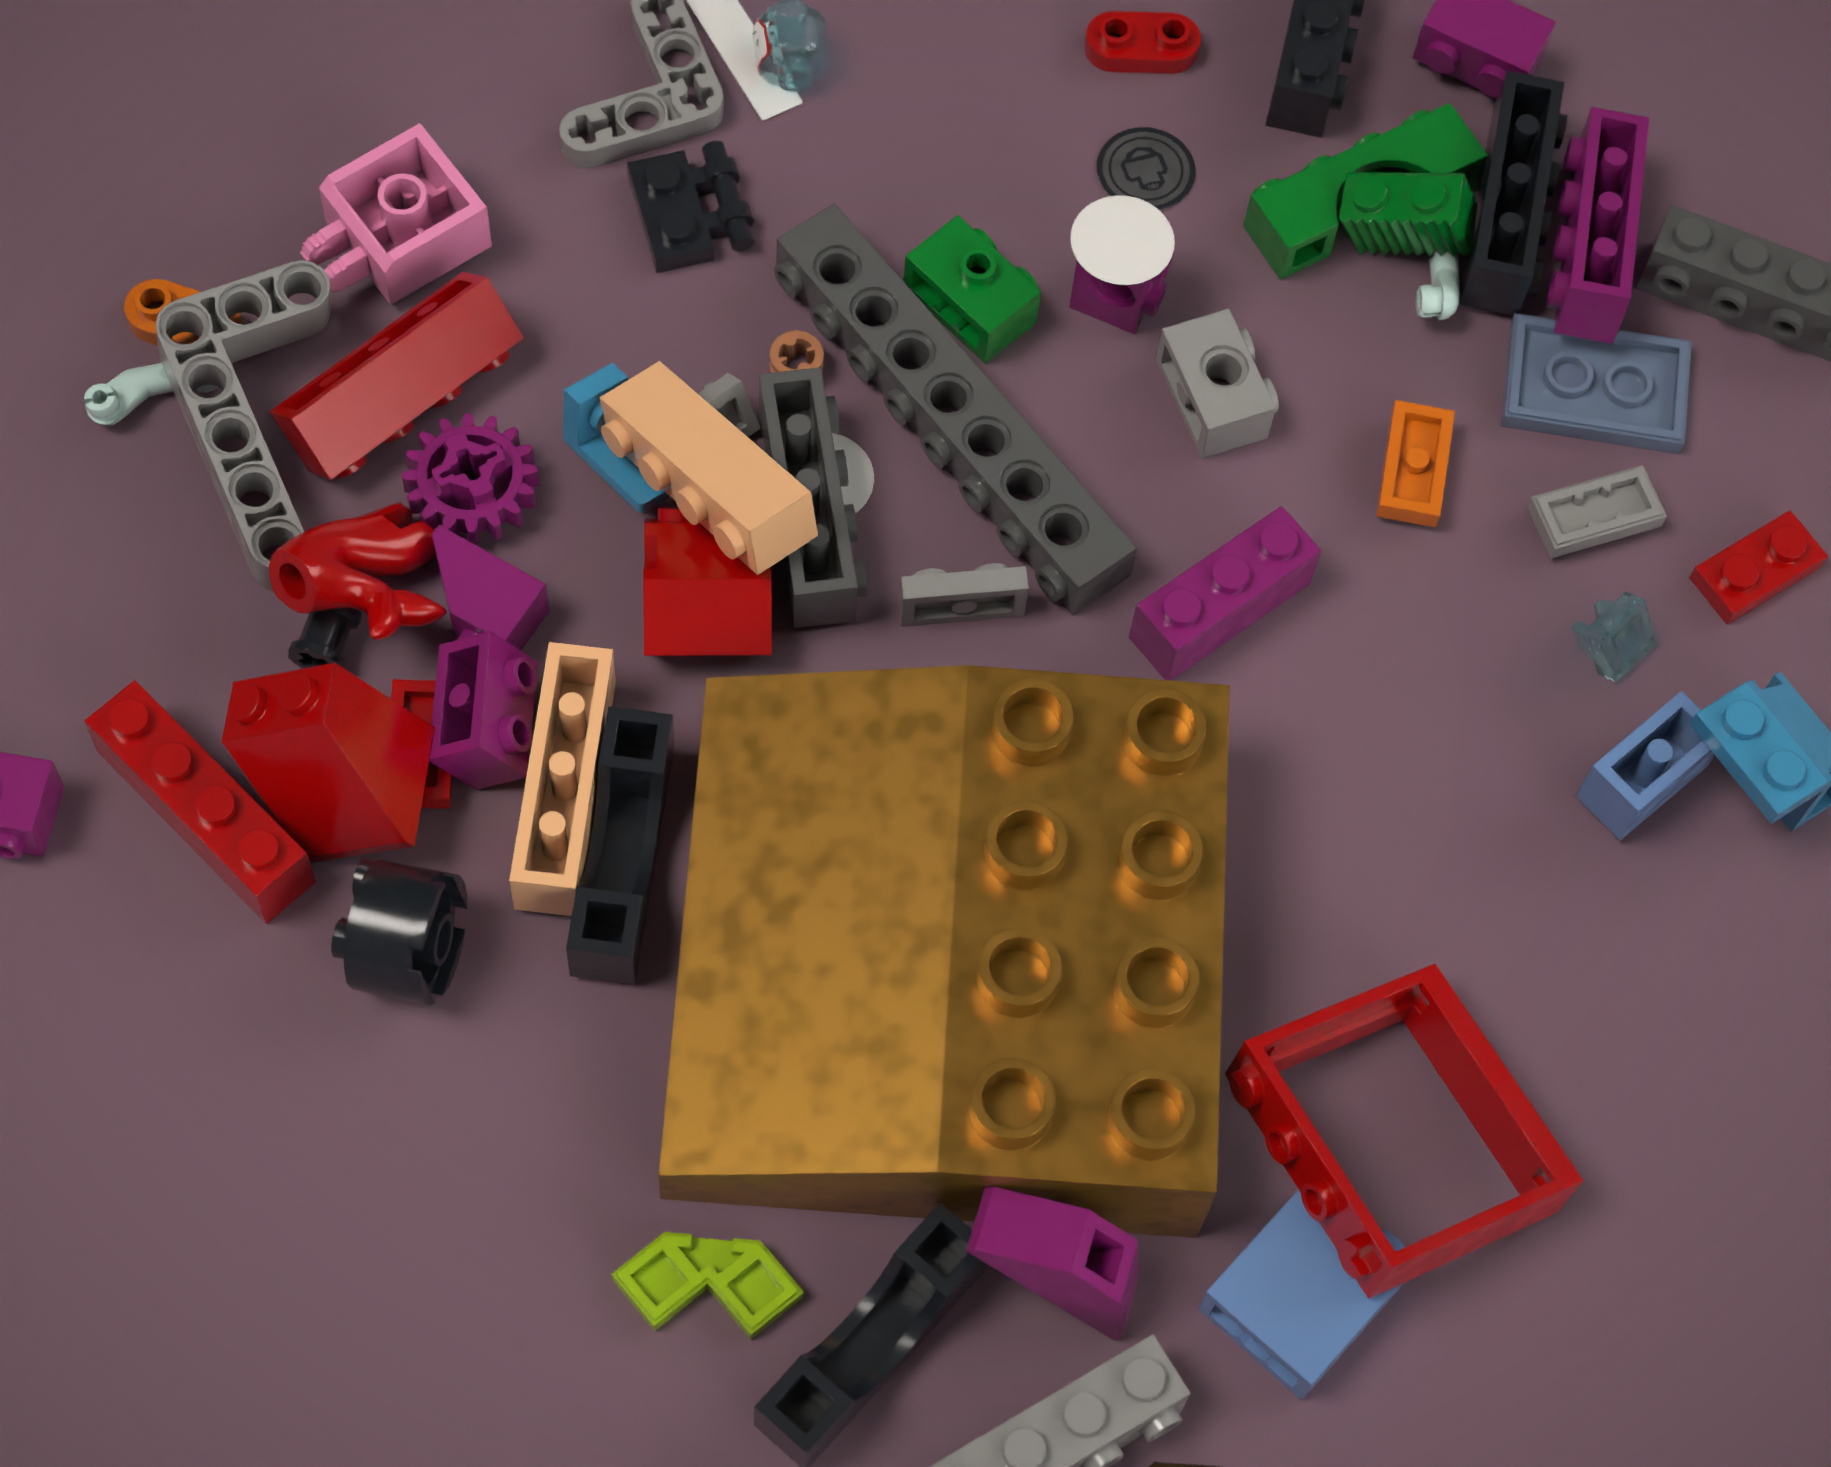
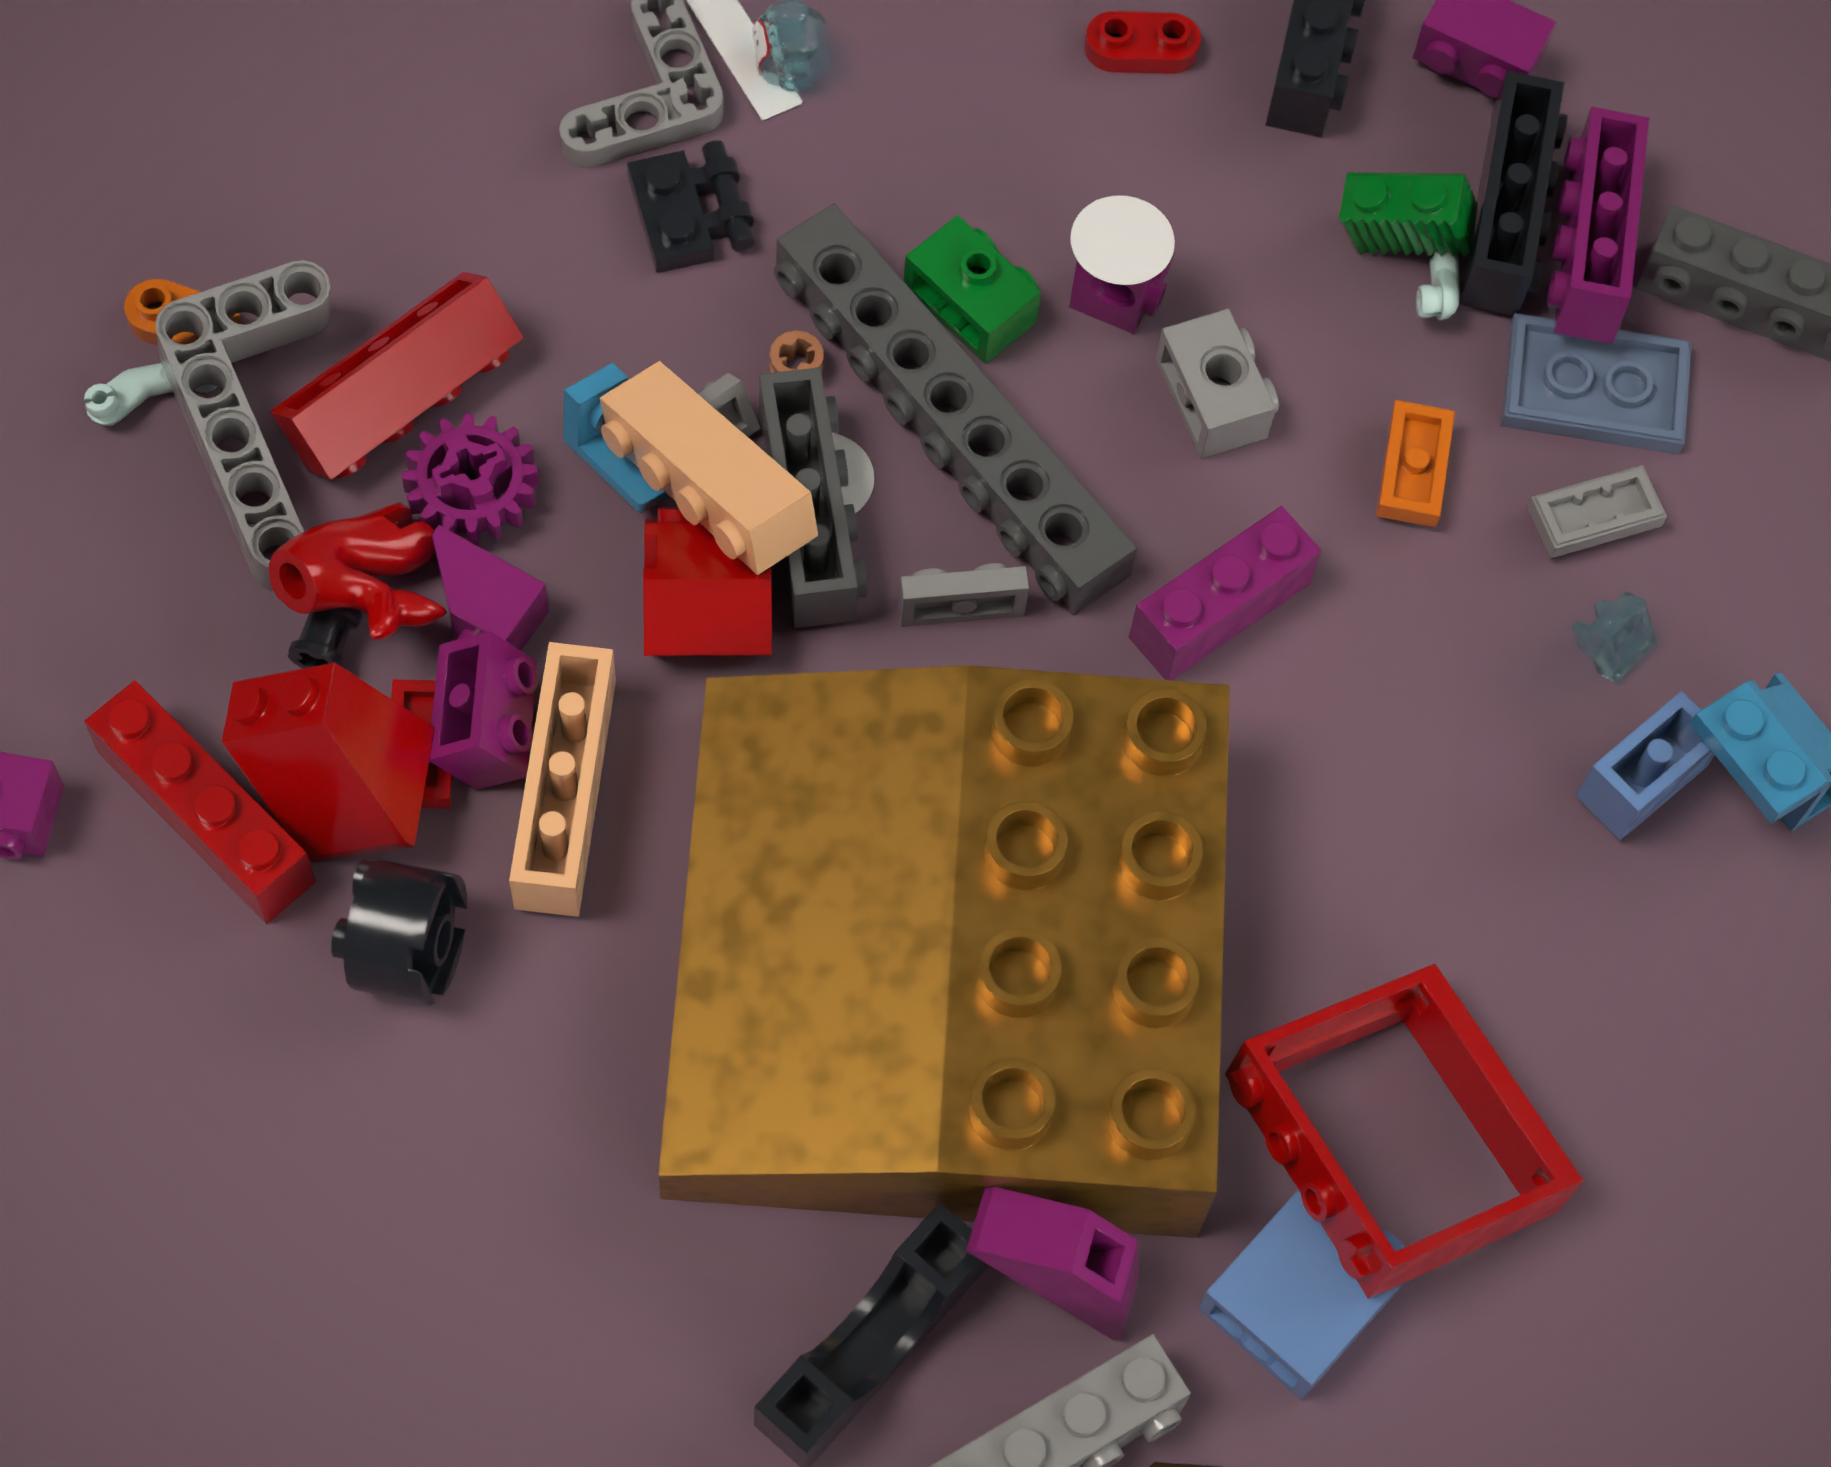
bright pink hinge [300,123,492,305] -> none
black arch [566,706,674,985] -> none
lime tile [611,1232,804,1340] -> none
sticker [1097,127,1195,210] -> none
green arch [1243,103,1488,280] -> none
red plate [1689,510,1828,625] -> none

